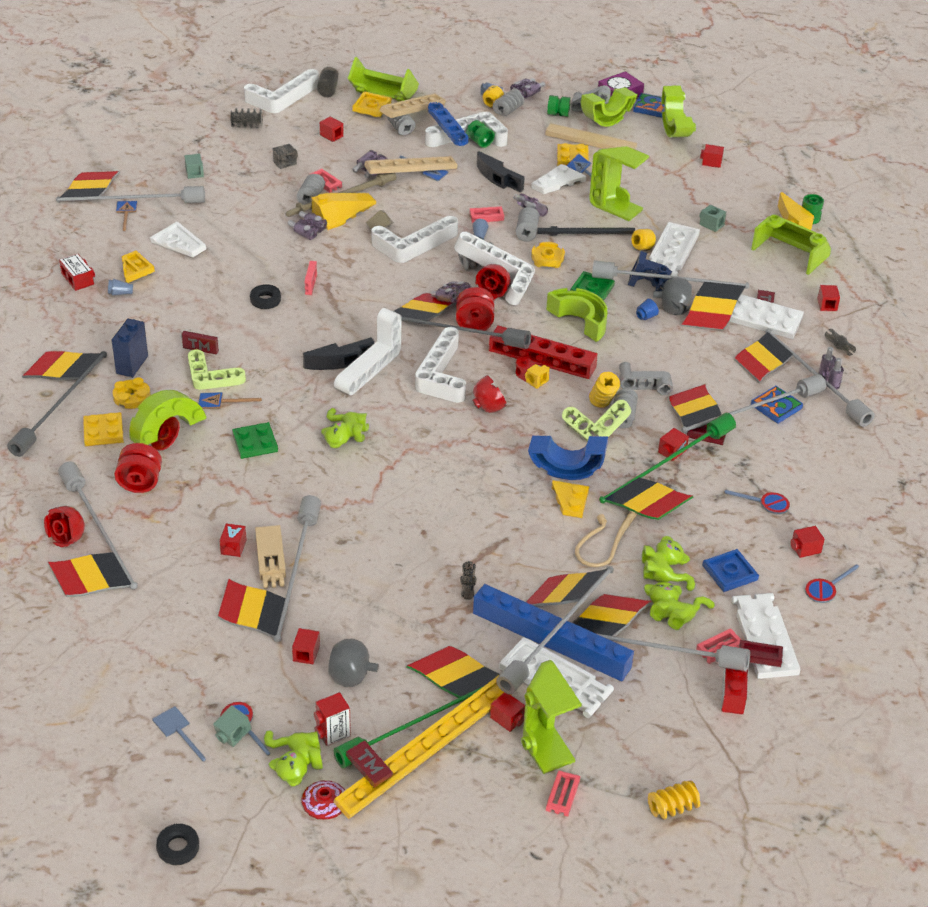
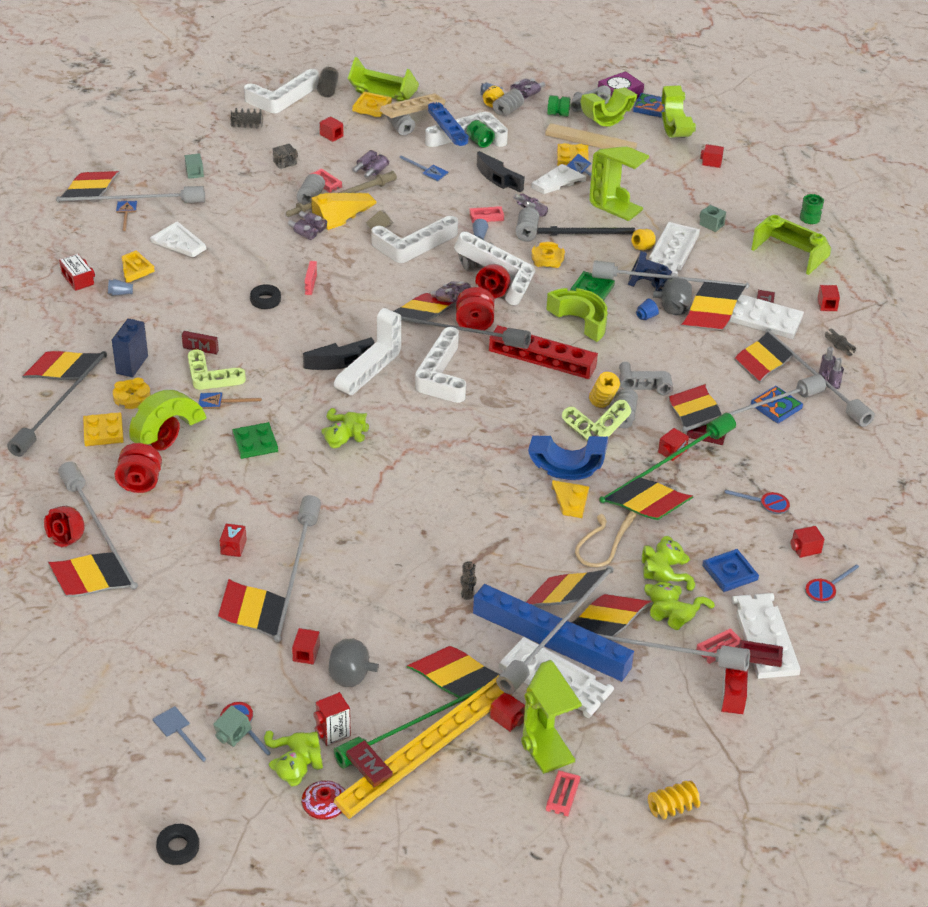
tan hinge [255,525,286,589] -> none
tan tile [364,156,458,174] -> none
red cylinder [472,375,507,413] -> none
yellow leg [515,357,549,389] -> none
yellow slope [778,192,814,230] -> none

